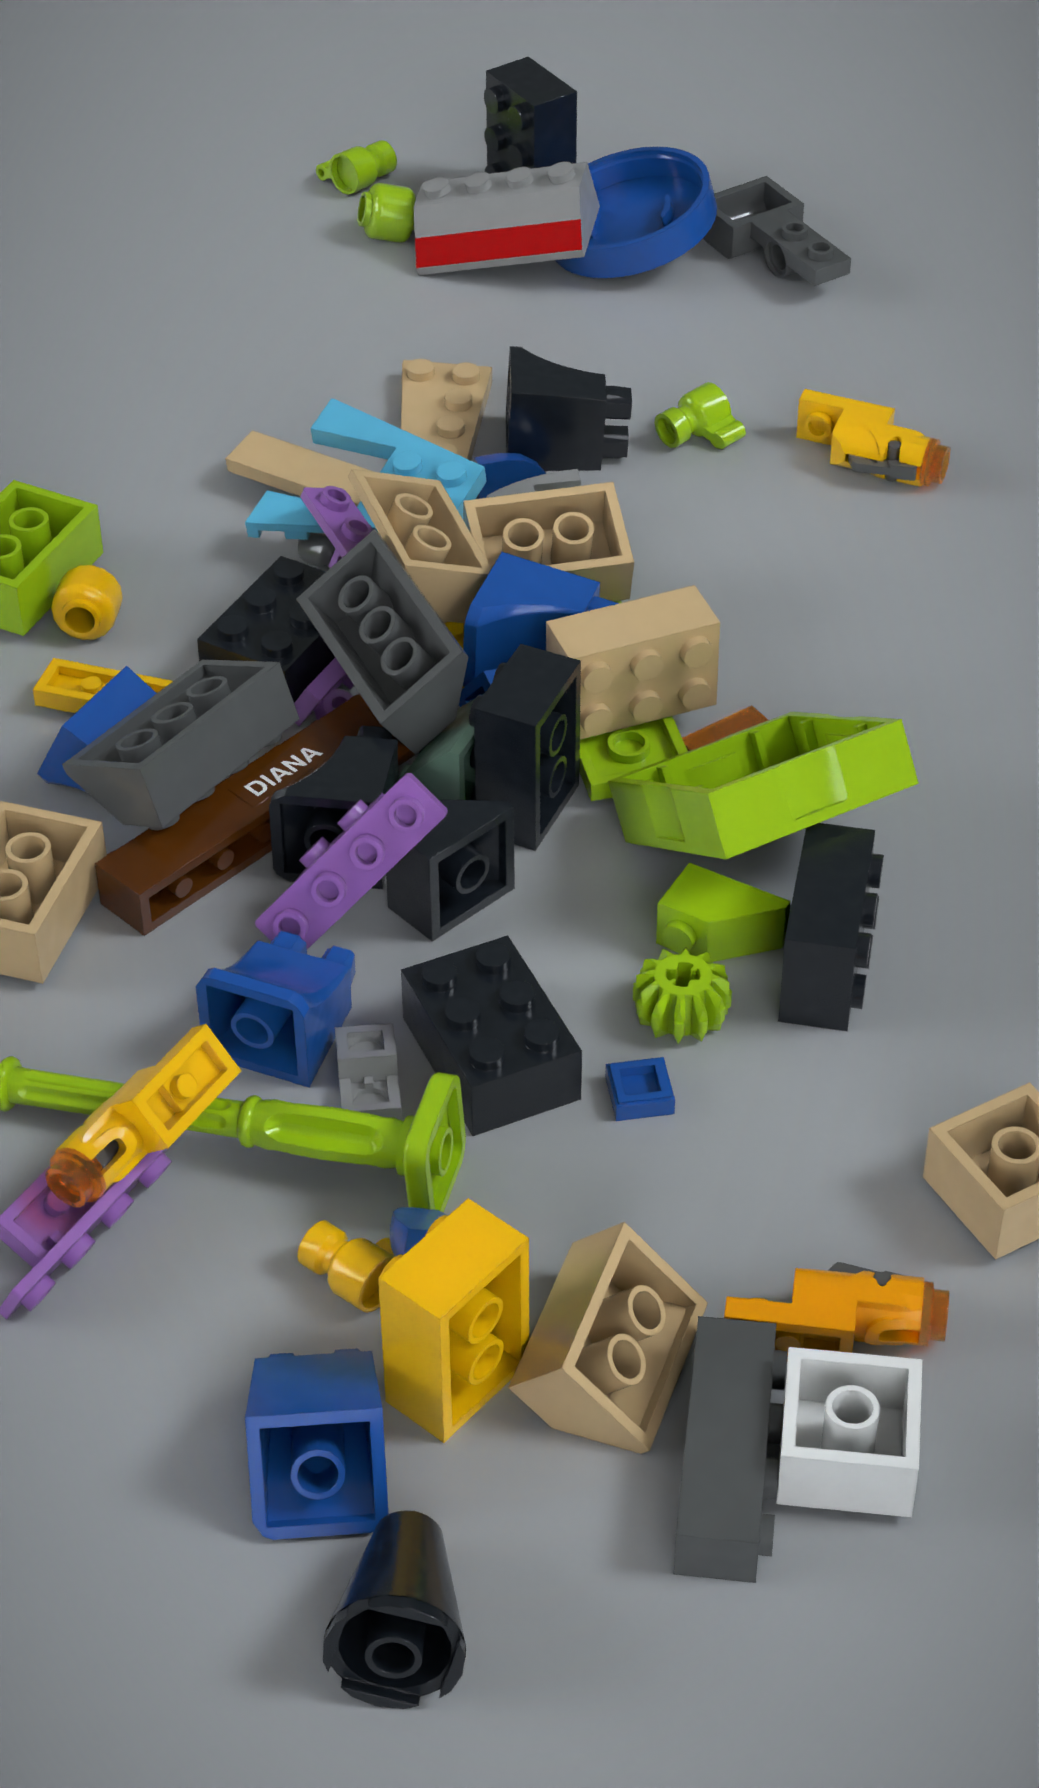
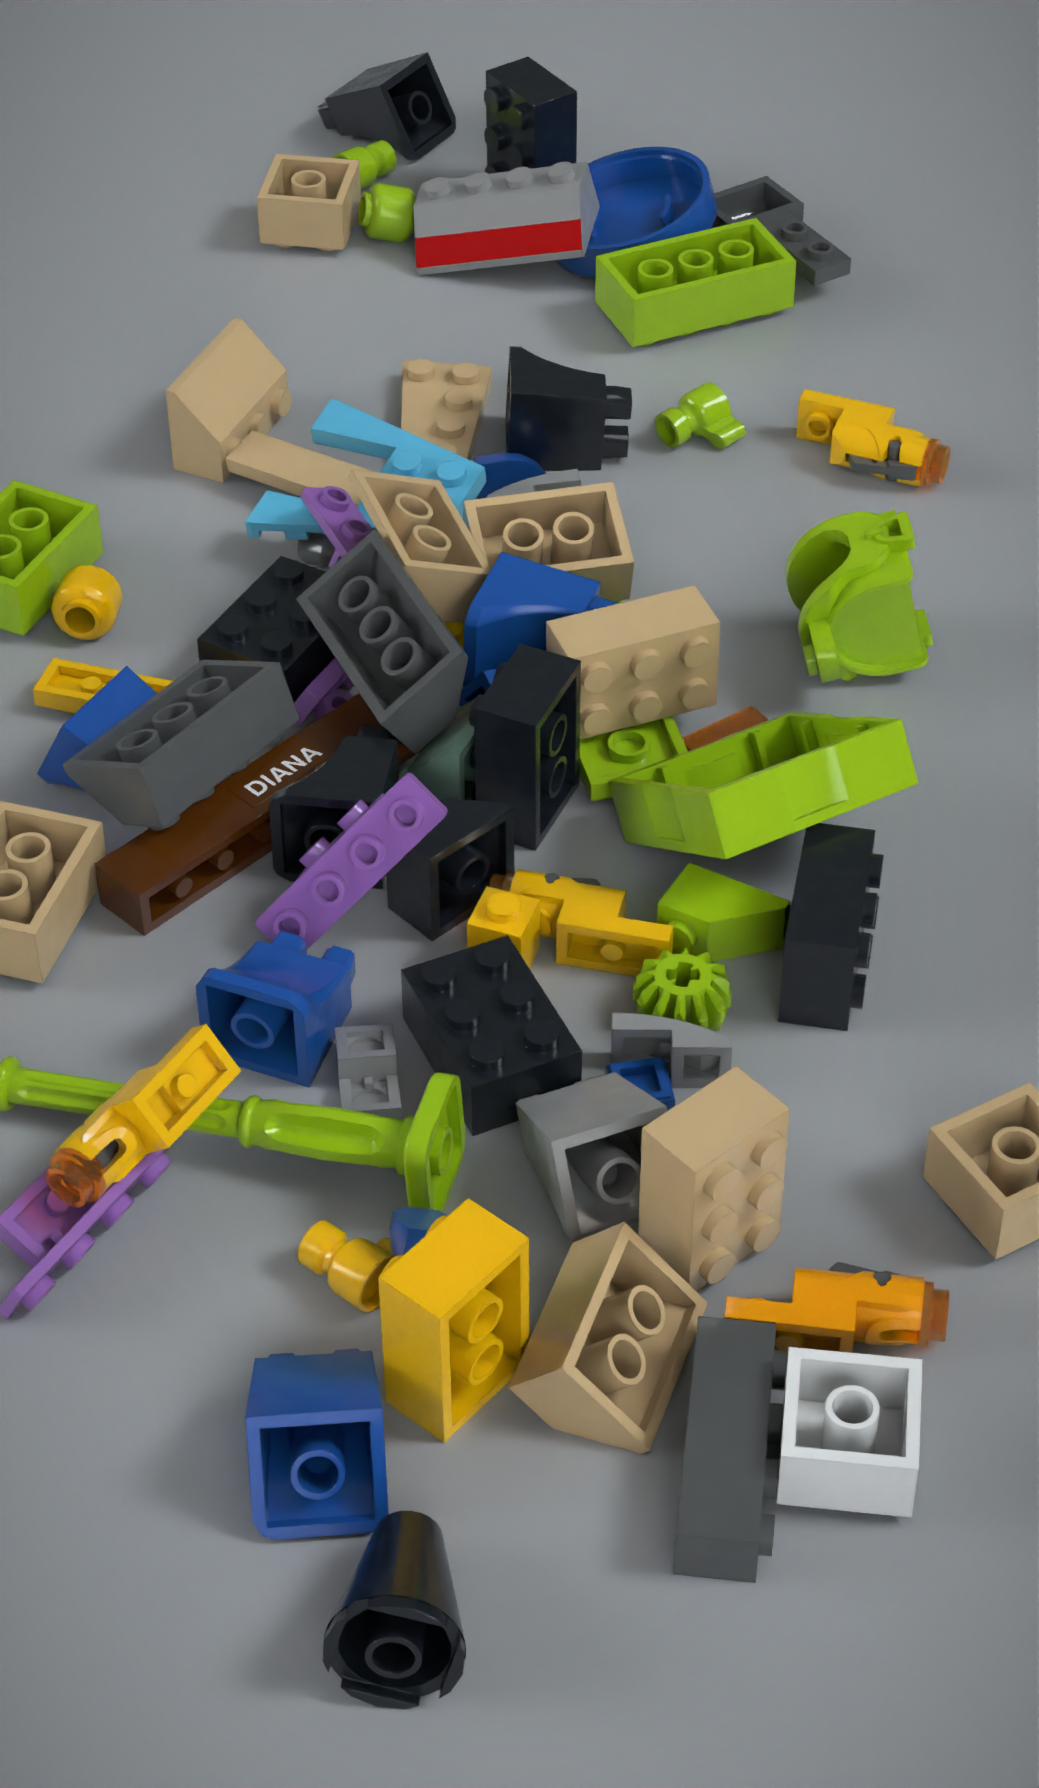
none -> tan slope [165,318,292,483]
none -> tan brick [257,154,361,252]
none -> black hips [318,52,456,160]
none -> yellow brick [467,886,540,969]
none -> yellow plate [489,869,673,977]
none -> light grey hips [515,1072,667,1242]
none -> lime brick [595,218,796,347]
none -> light grey slope [611,1012,732,1088]
none -> tan brick [638,1066,790,1292]
none -> lime animal [785,510,933,683]

